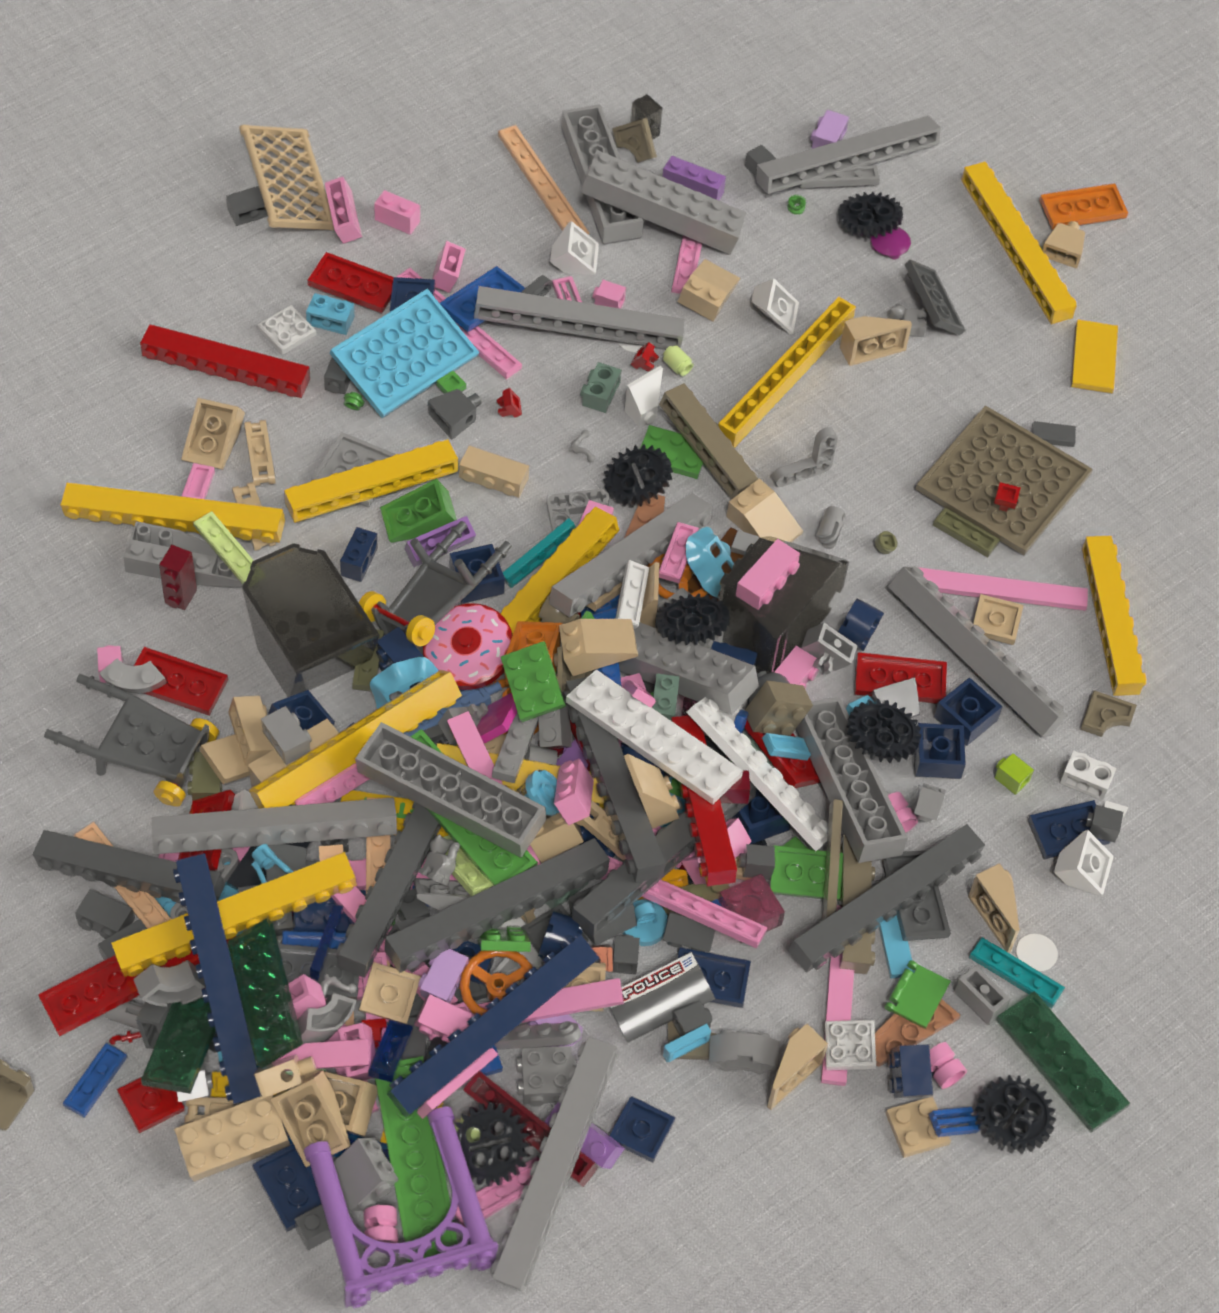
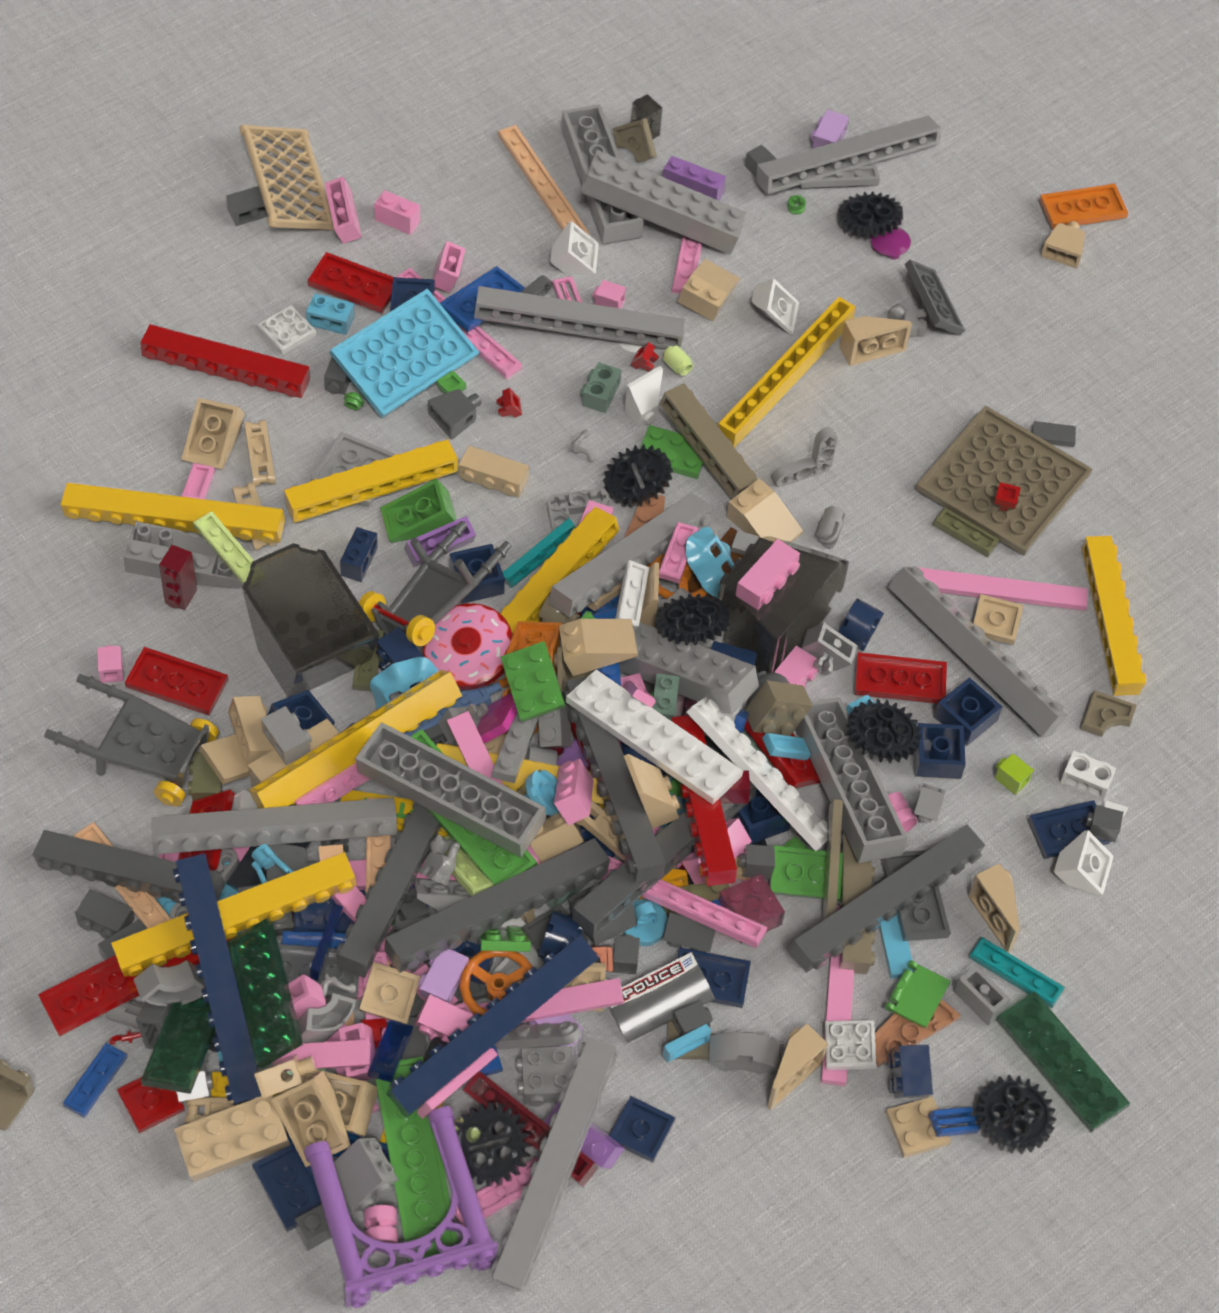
light grey brick [99,659,167,693] -> none
torso [871,677,920,718] -> none
olive tile [875,531,897,554] -> none
bright pink wheel [930,1042,967,1089] -> none
yellow brick [961,161,1077,325] -> none
white sticker [1016,934,1058,971] -> none
yellow tile [1071,319,1118,393] -> none

